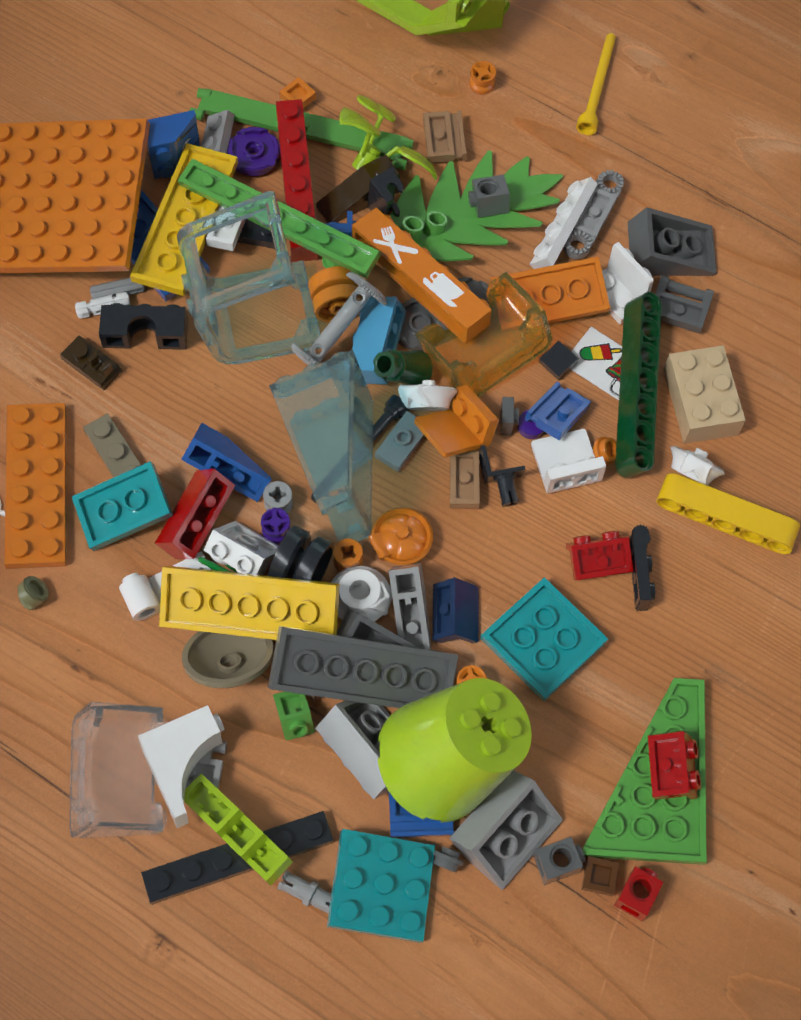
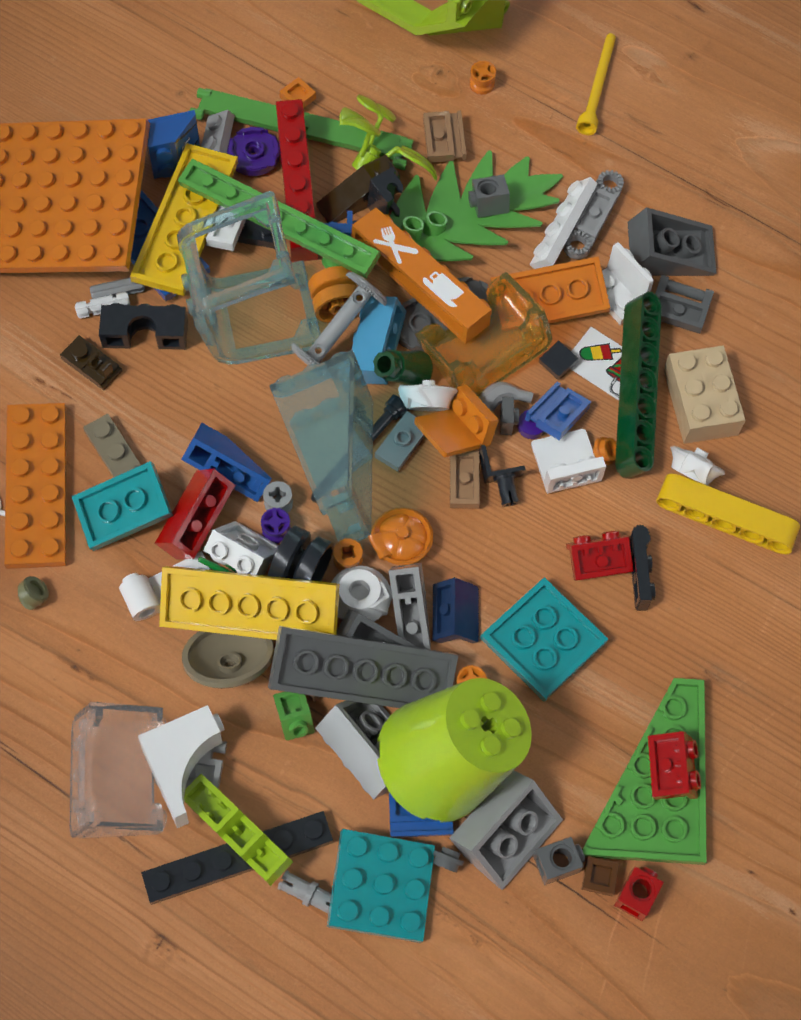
none -> light grey piece [479,381,533,412]

